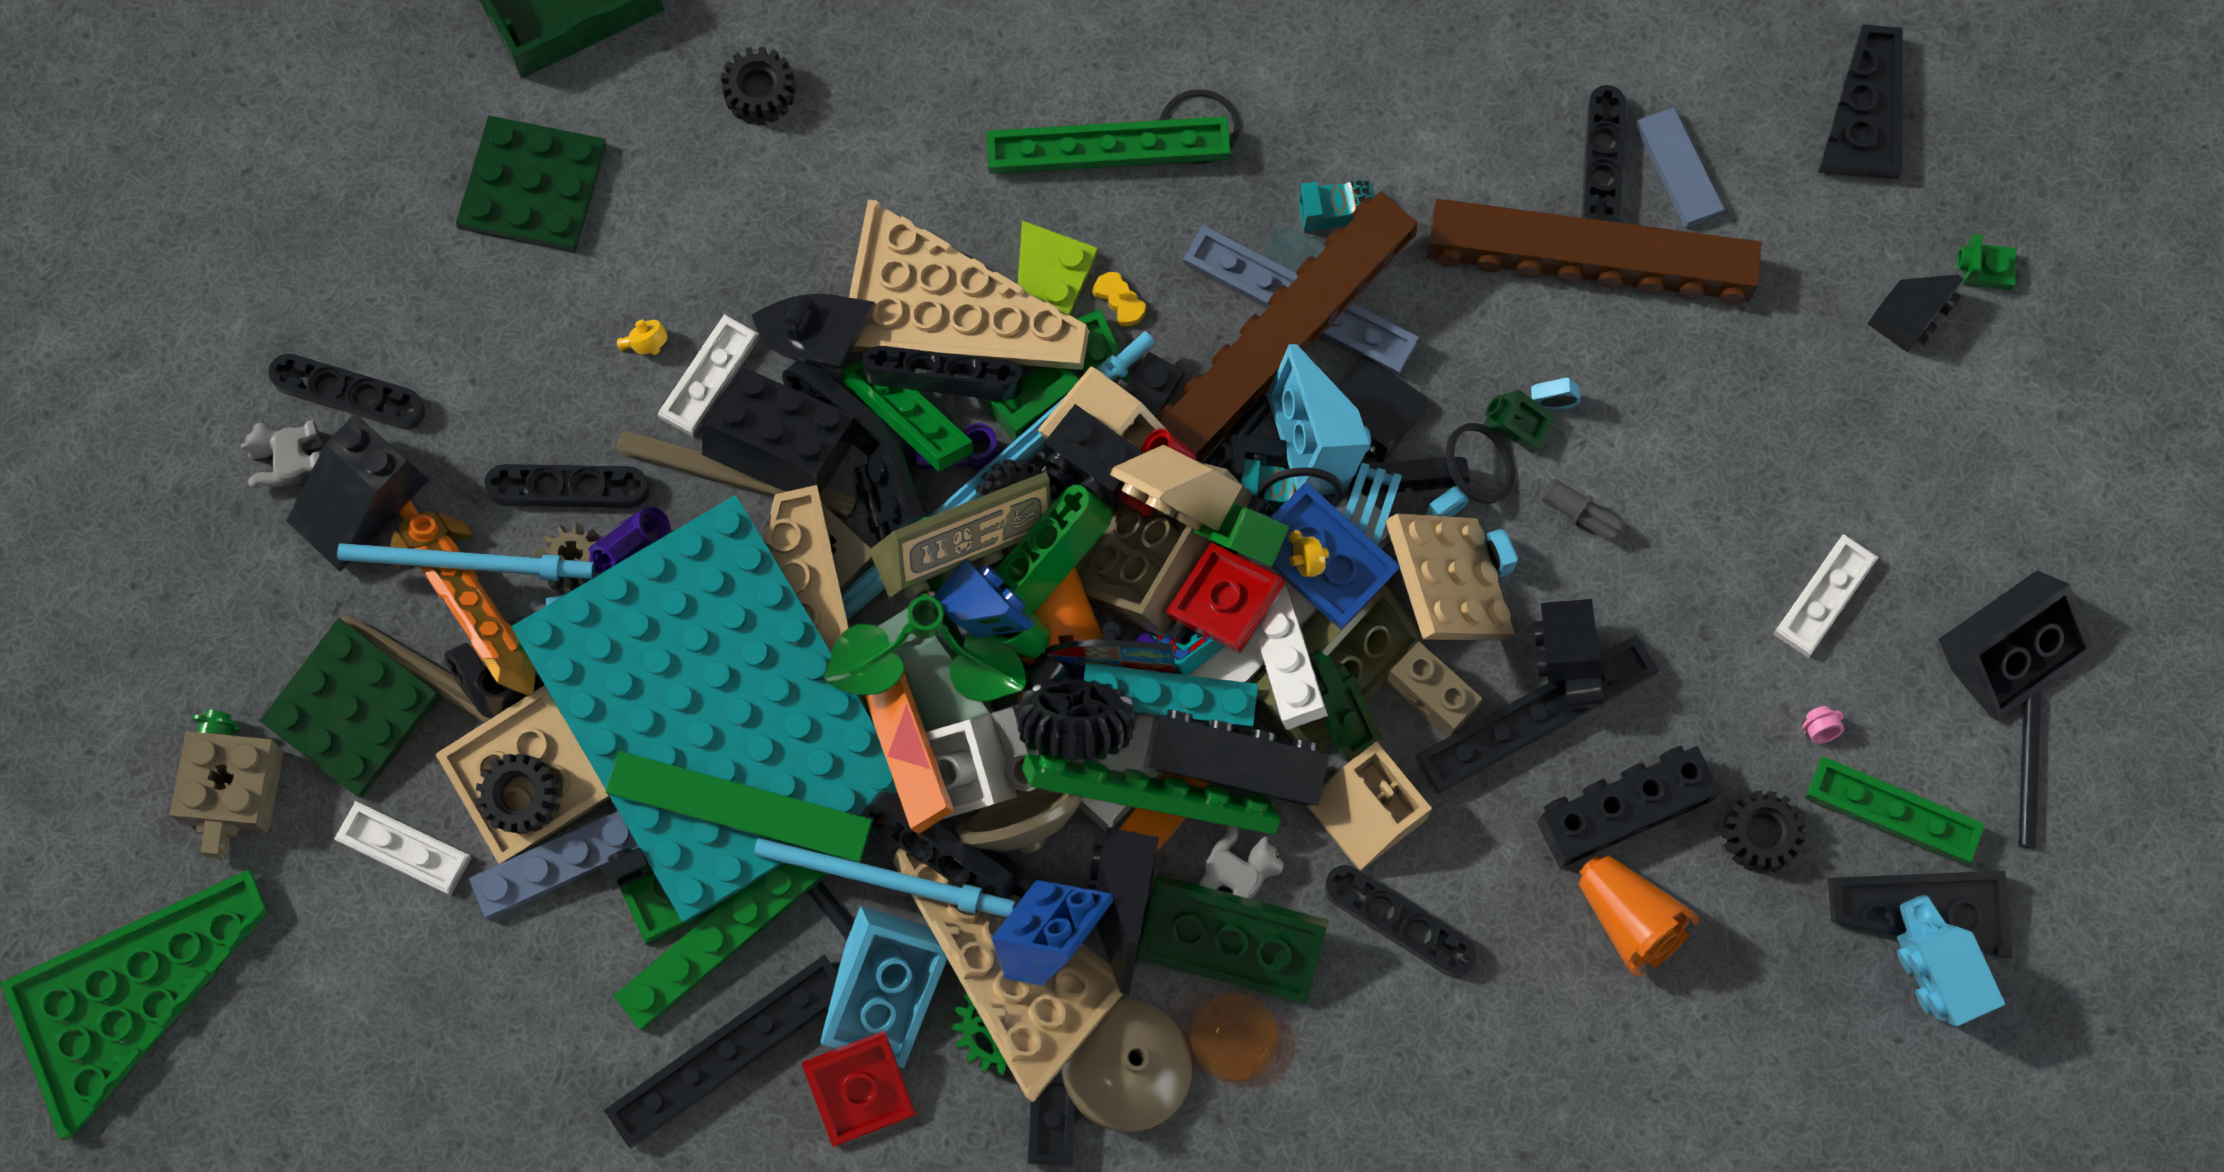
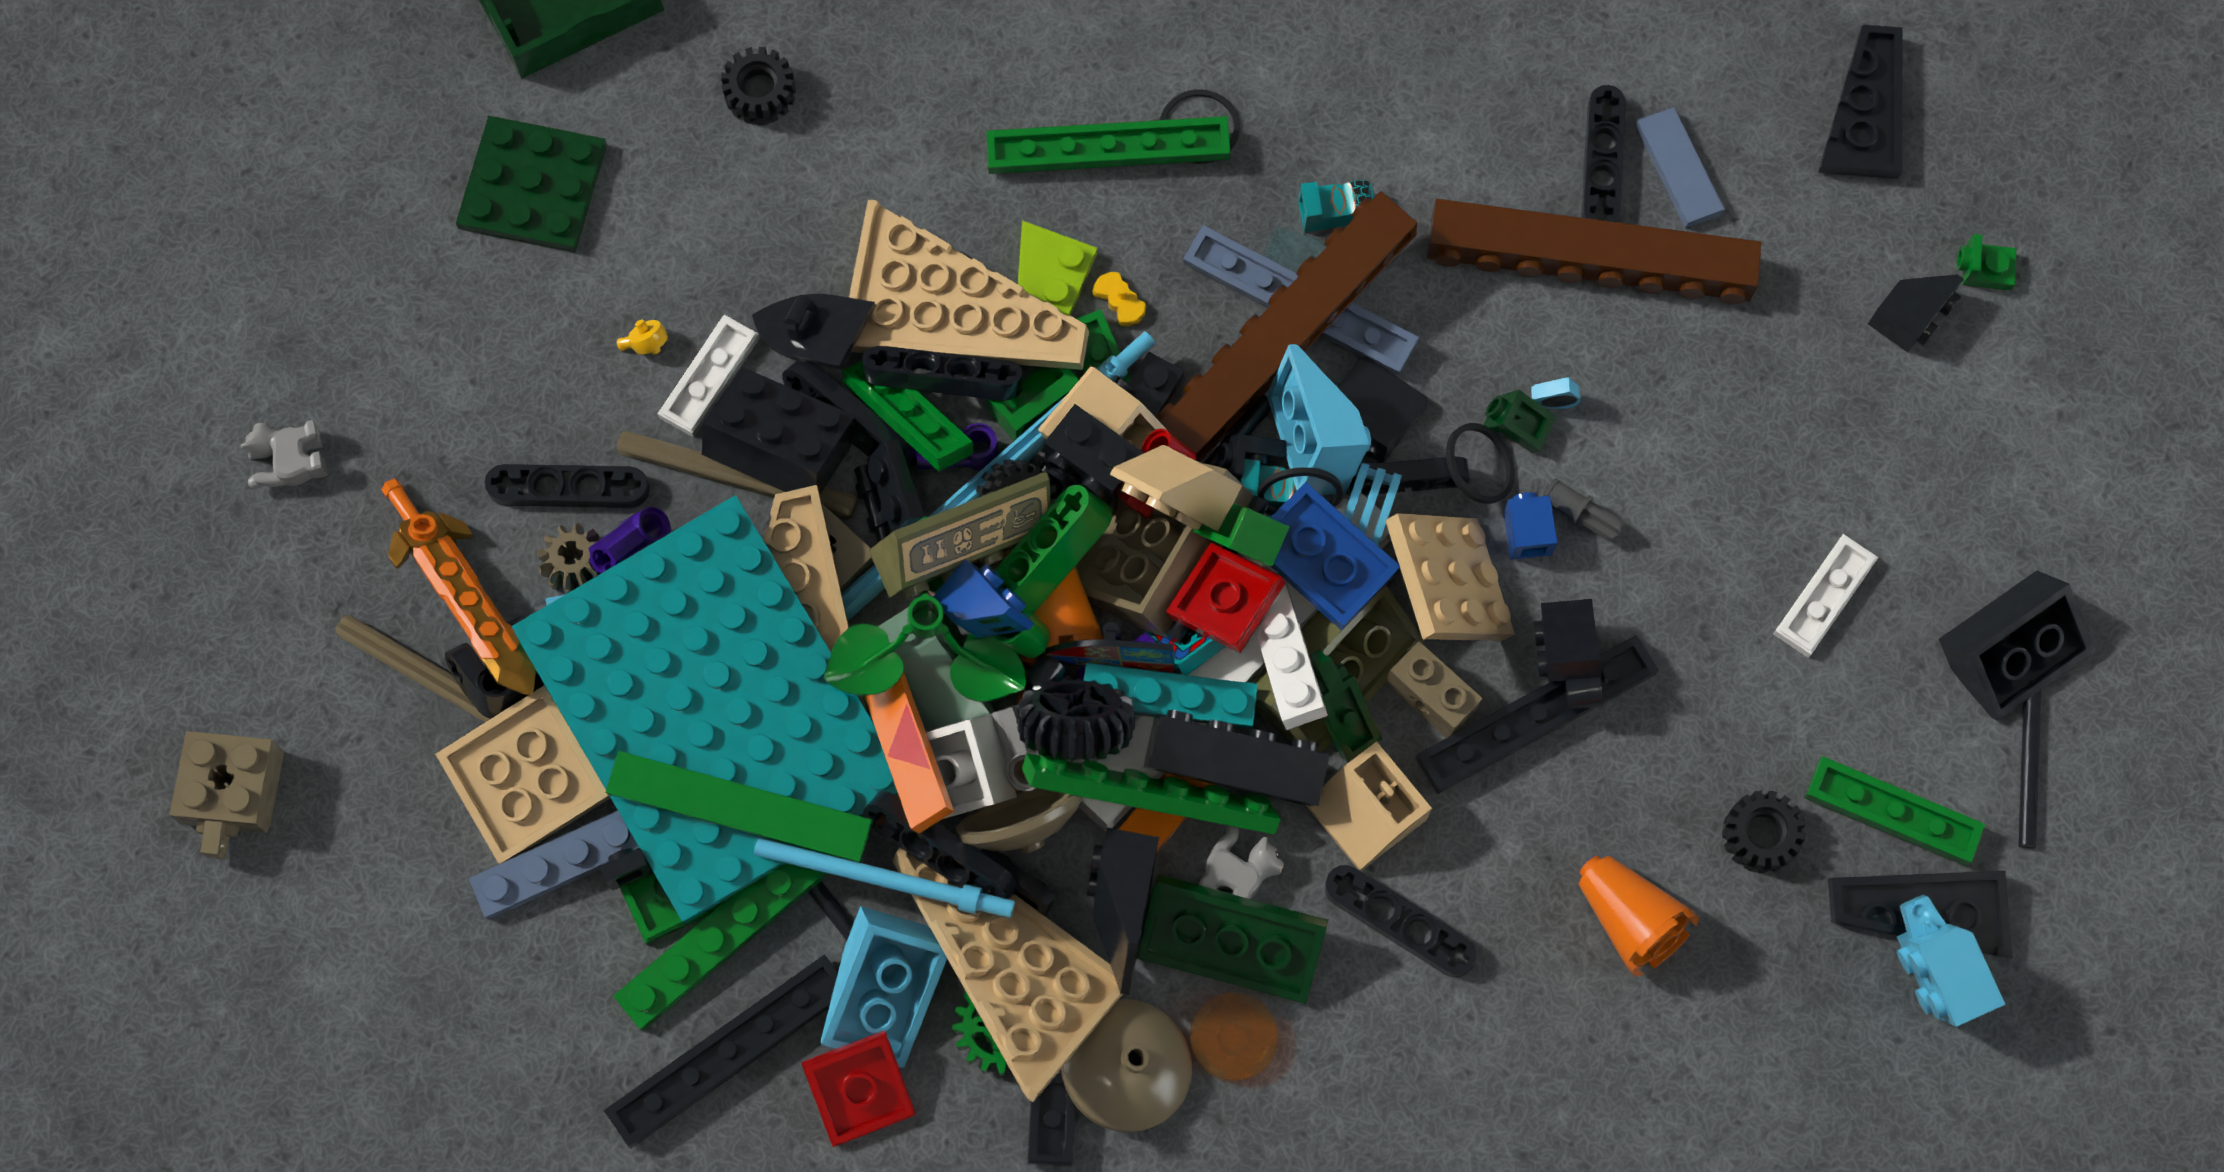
green wing [0,869,269,1141] -> none
green plate [191,710,241,735] -> none
dark green plate [259,618,441,798] -> none
black beam [268,354,426,429] -> none
black slope [286,413,429,572] -> none
white tile [334,801,471,896] -> none
medium azure bar [337,543,595,581] -> none
black tyre [475,753,562,834] -> none
blue slope [991,880,1113,986] -> none
yellow piece [1288,530,1329,577] -> none
medium azure tile [1426,486,1469,517] -> none
medium azure tile [1485,529,1518,577] -> none
black brick [1537,746,1721,869] -> none
bright pink plate [1802,706,1844,744] -> none
none -> blue brick [1503,492,1558,560]

